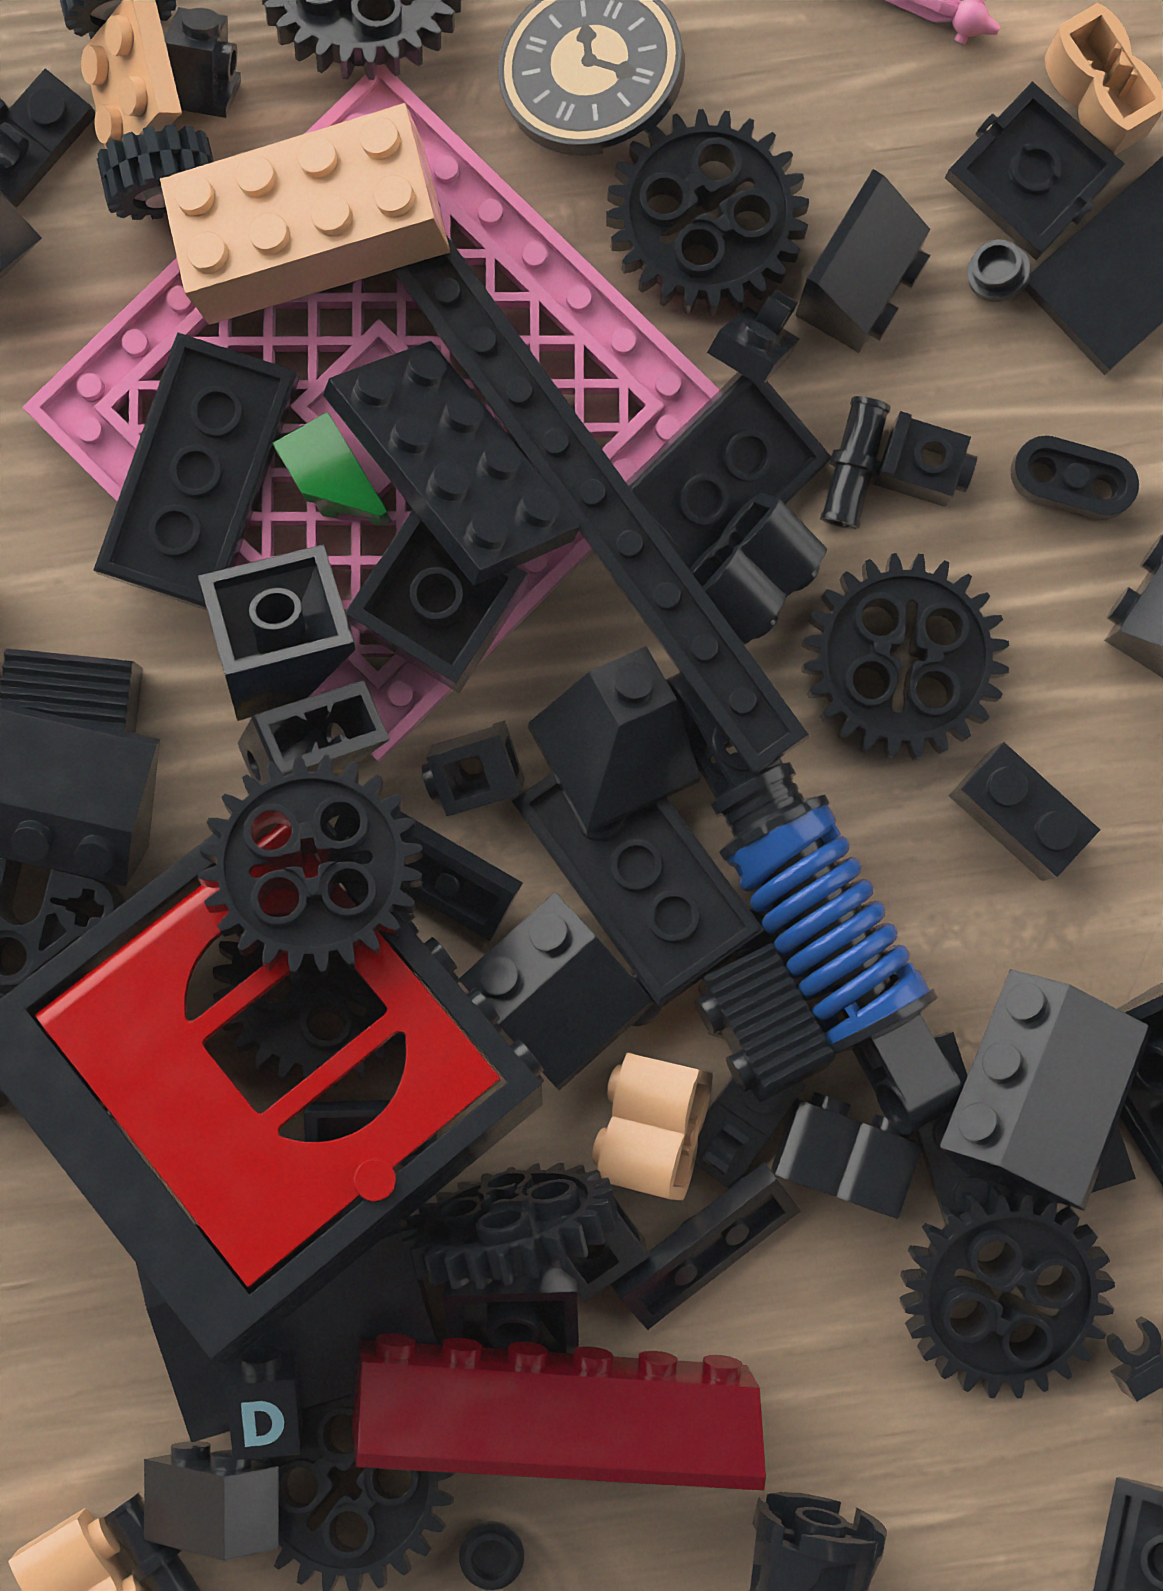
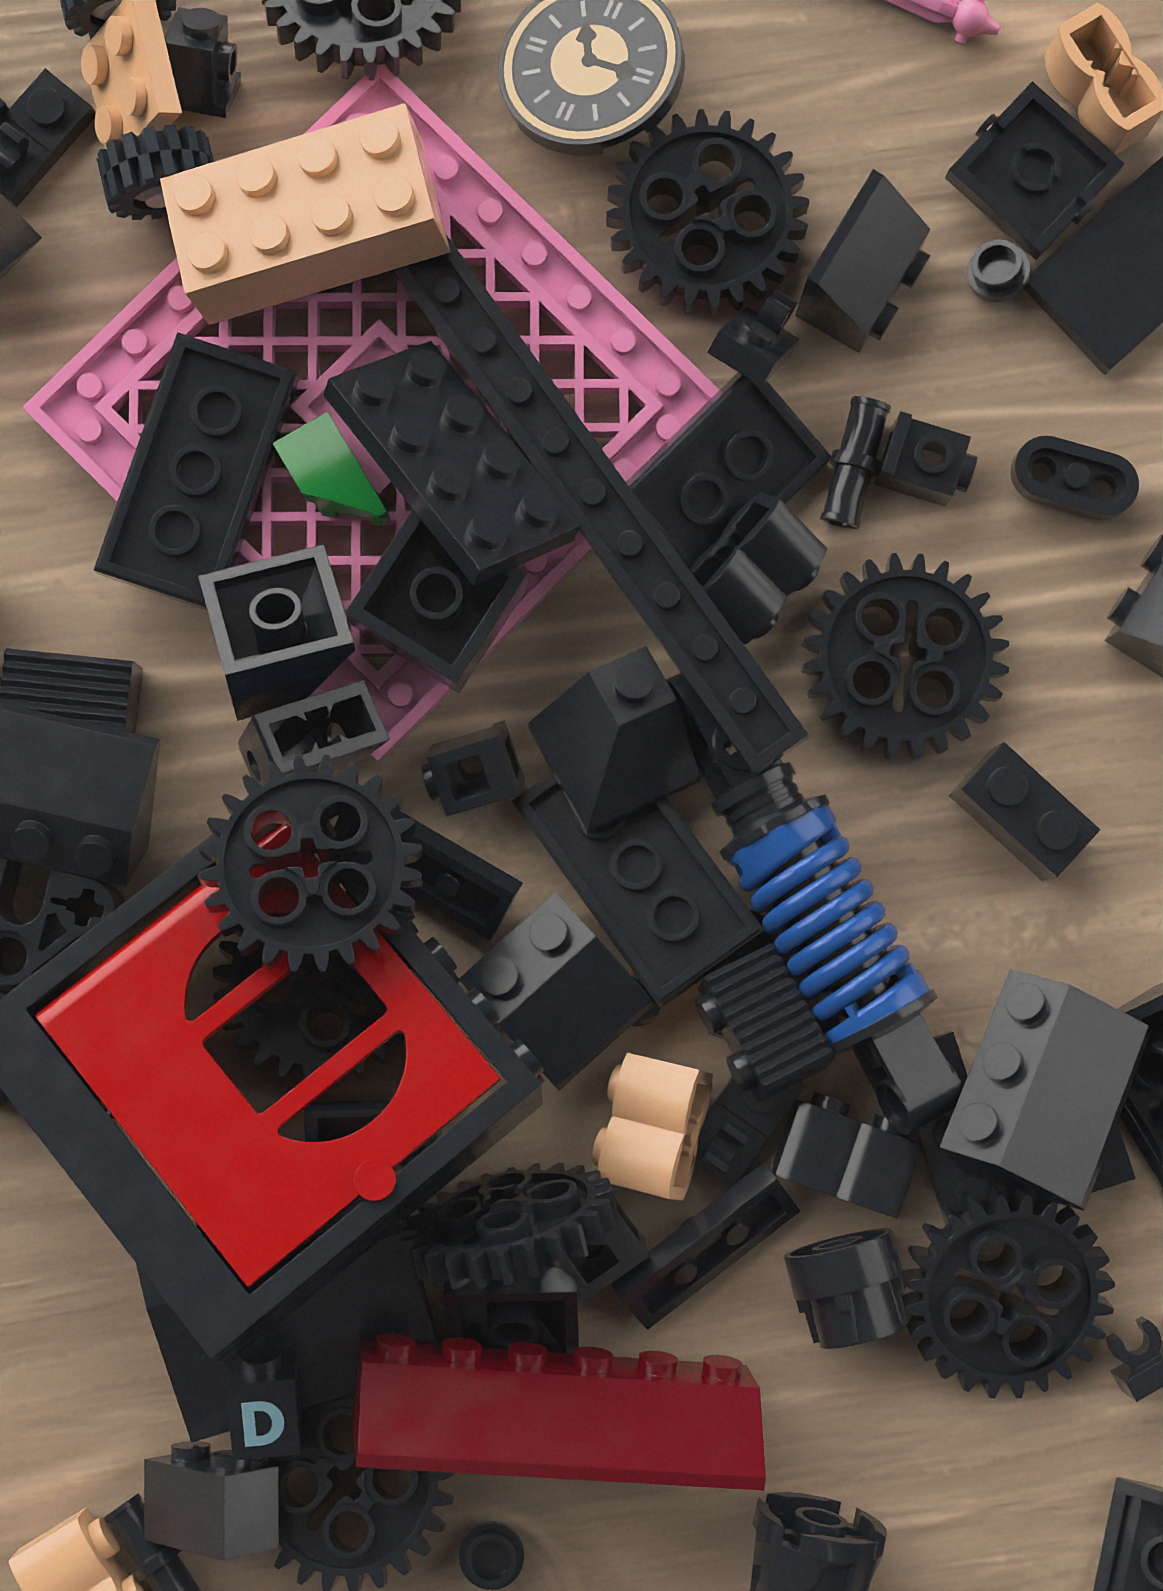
none -> black piece [783,1228,909,1349]

